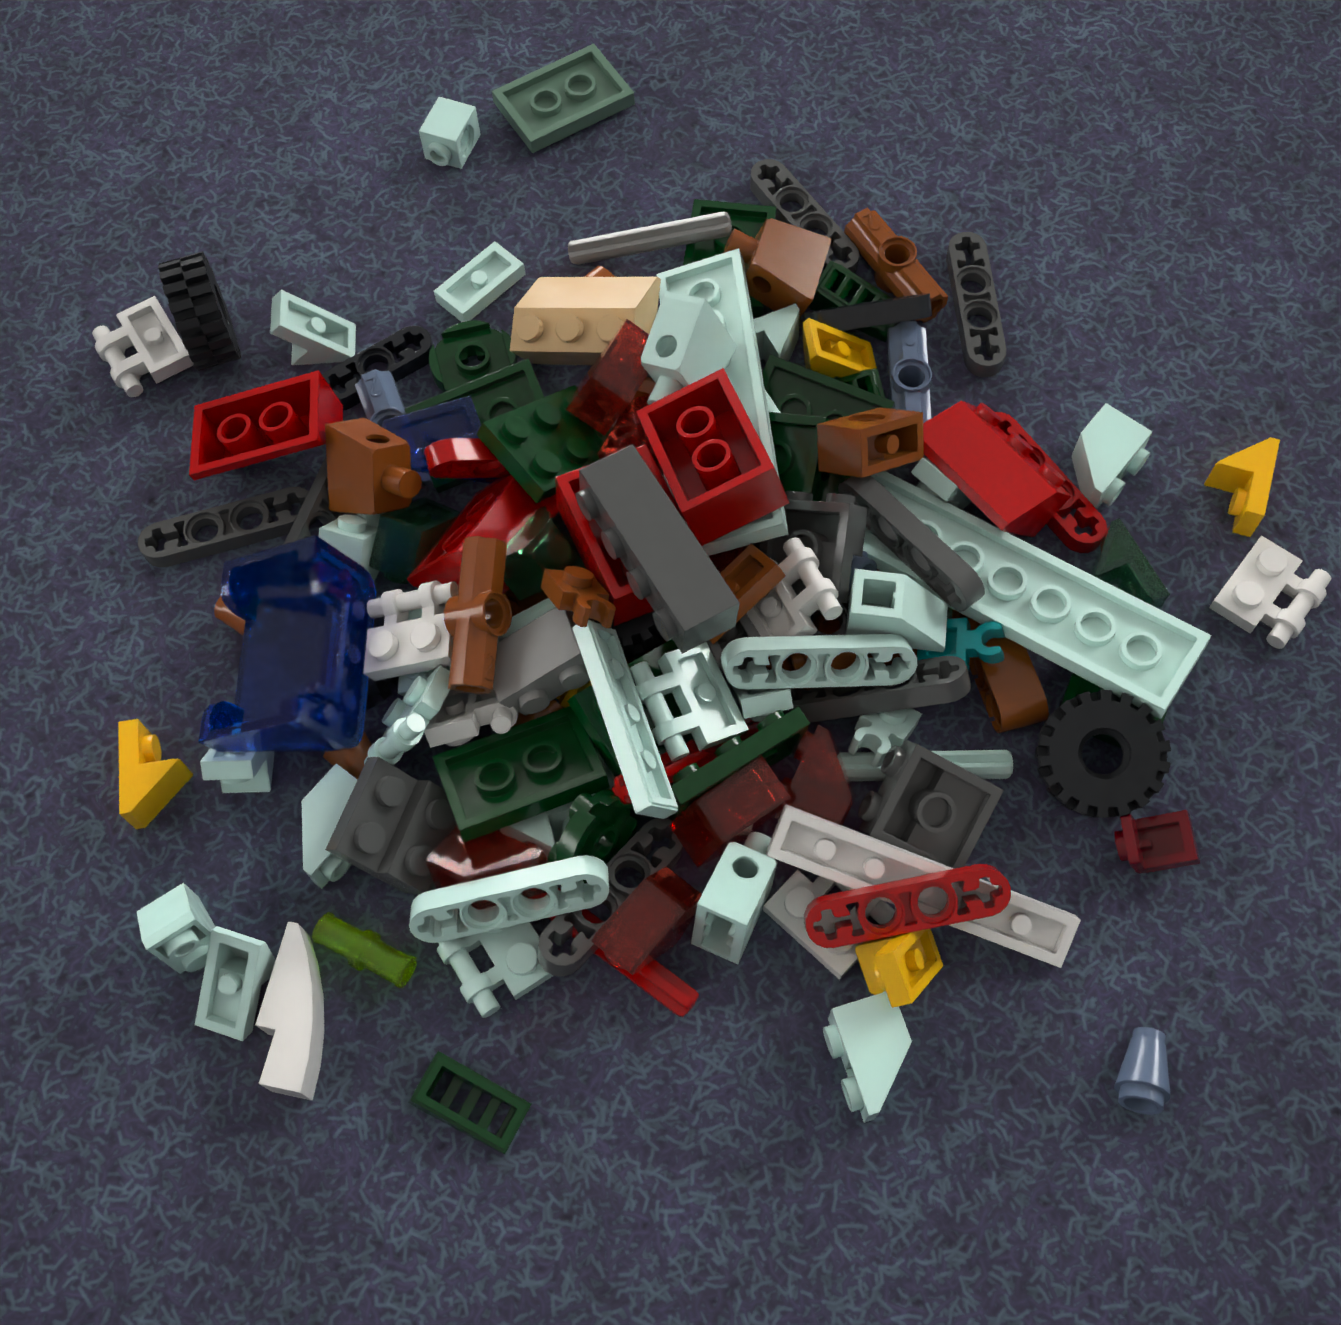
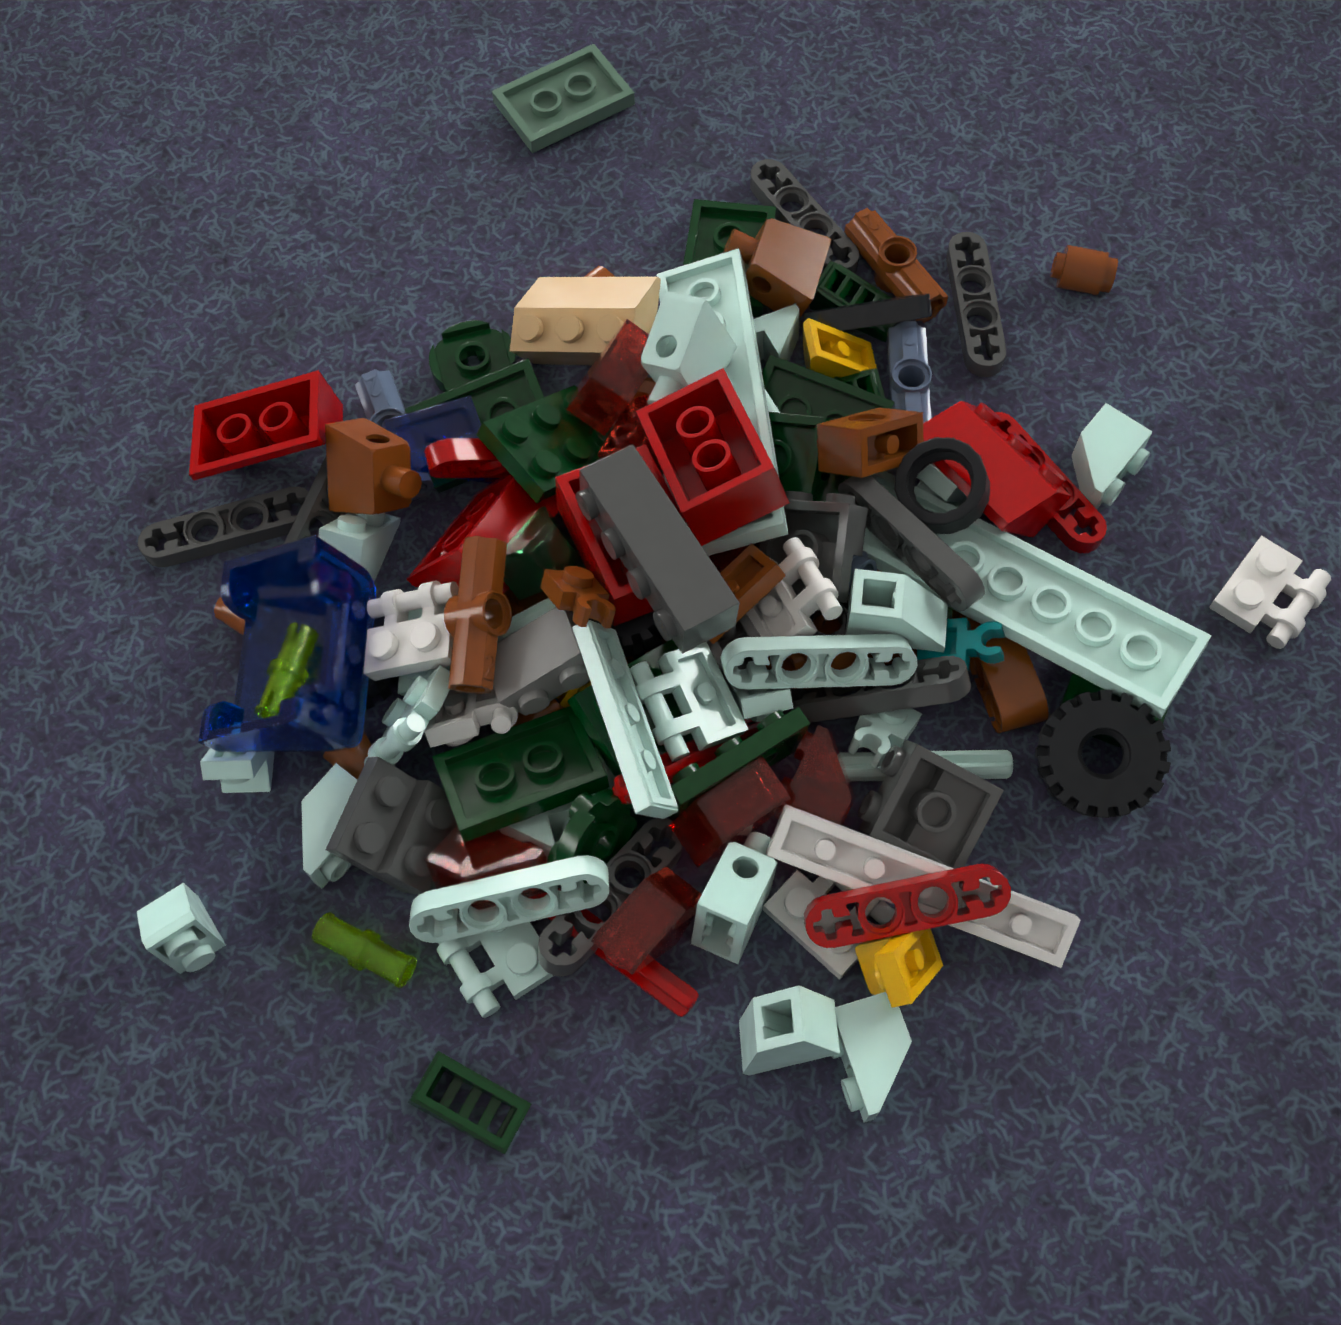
white plate [92,296,194,397] -> none
yellow slope [118,719,193,829] -> none
black tyre [158,251,241,371] -> none
light aqua slope [195,926,276,1041] -> none
white slope [255,921,324,1101] -> none
light aqua slope [270,290,356,365] -> none
black beam [322,326,433,411] -> none
slope [369,497,460,584] -> none
light aqua brick [419,97,481,169] -> none
light aqua plate [434,241,526,322] -> none
light grey axle [568,211,732,265] -> none
clear green slope [1091,518,1170,609] -> none
dark red bracket [1114,810,1200,874] -> none
sand blue cone [1114,1027,1171,1115] -> none
yellow slope [1204,437,1280,537] -> none
none -> clear neon green pin [254,623,319,724]
none -> light aqua slope [739,985,840,1075]
none -> black tyre [894,437,990,534]
none -> dark orange brick [1050,245,1118,295]

